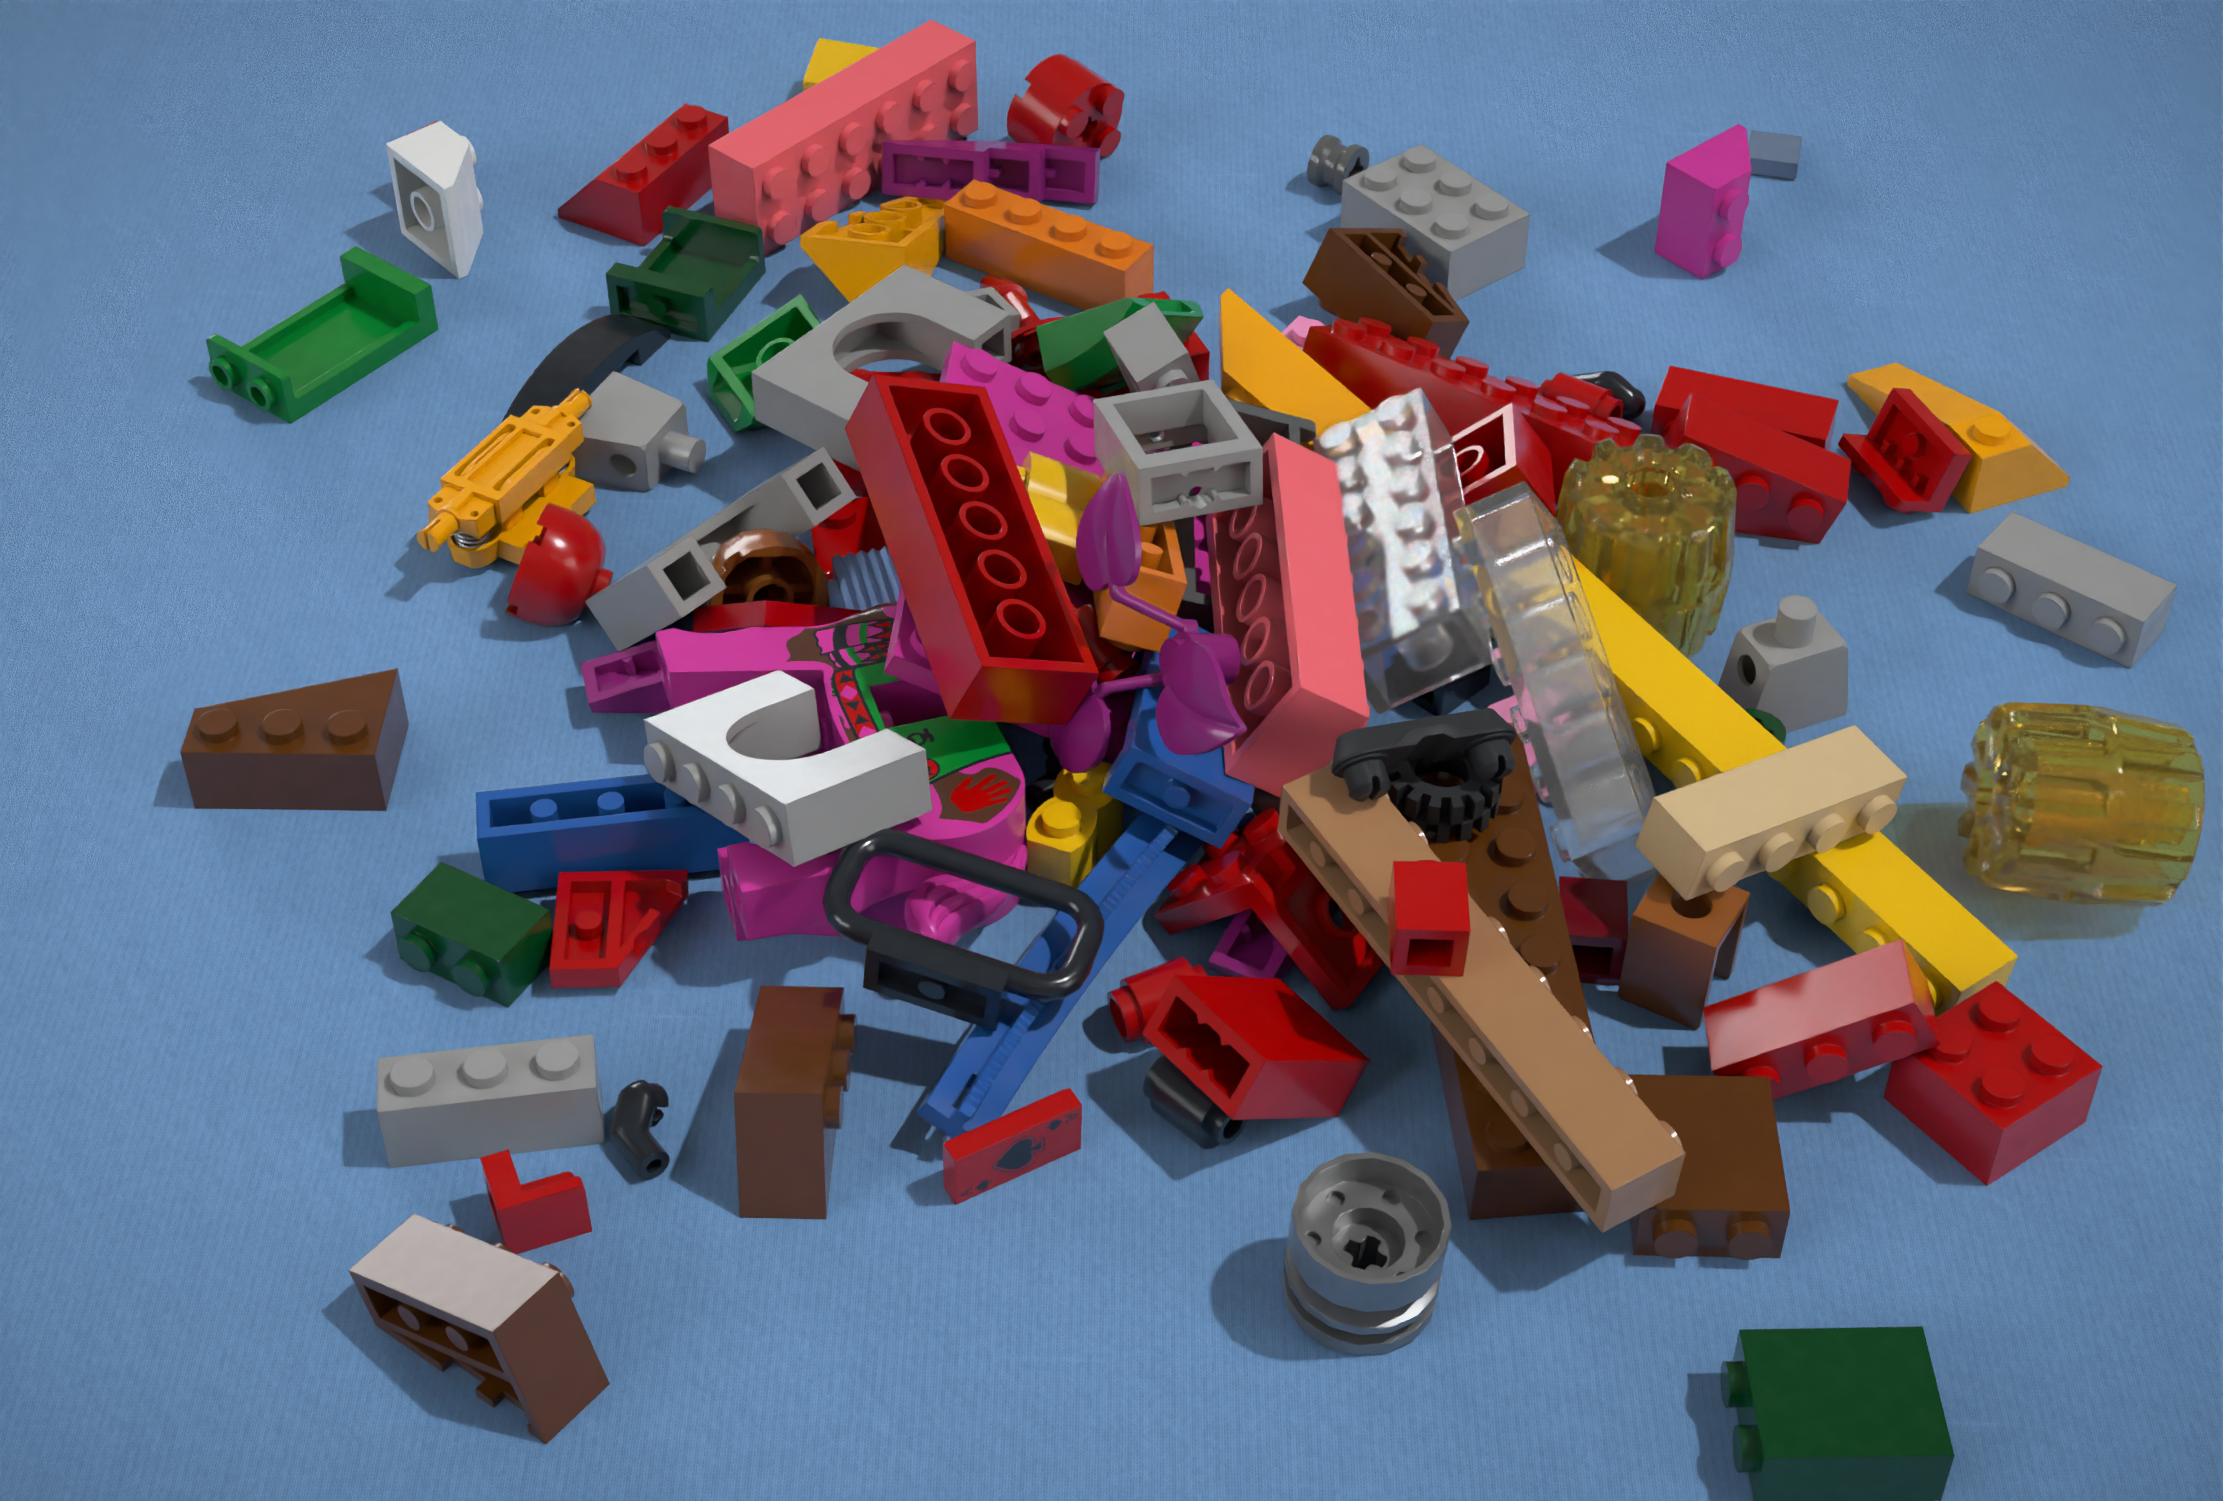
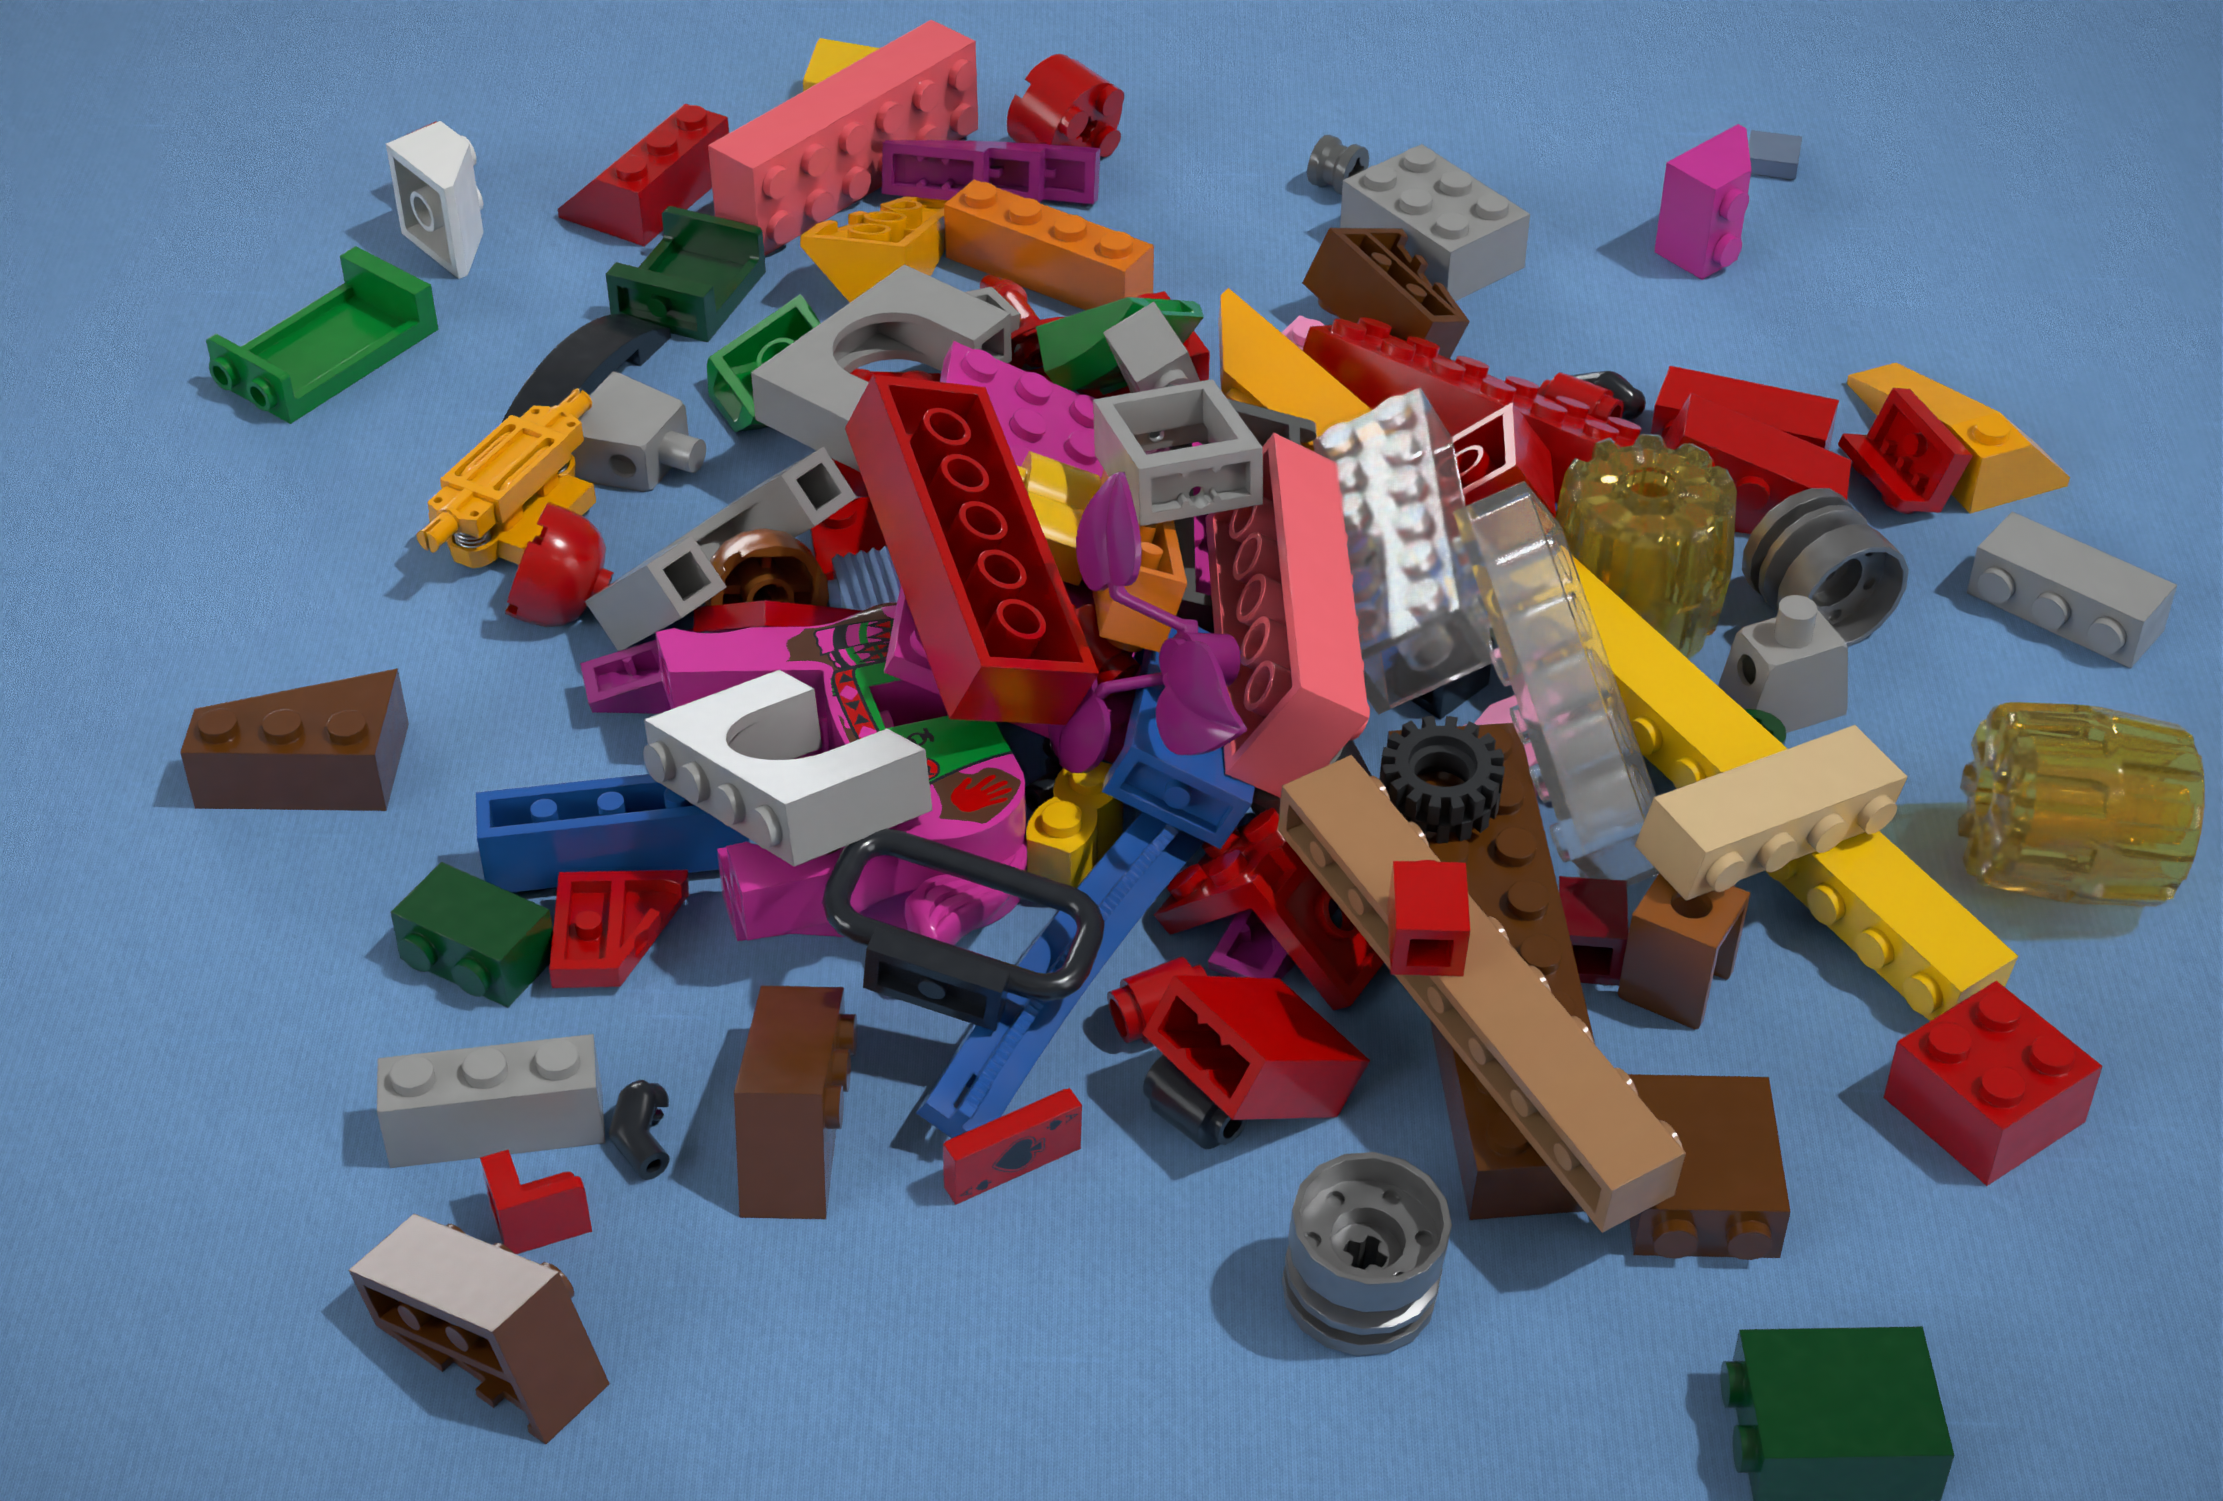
black piece [1331,708,1517,802] -> none
brick [1703,939,1941,1101] -> none
none -> flat silver wheel [1742,488,1909,647]

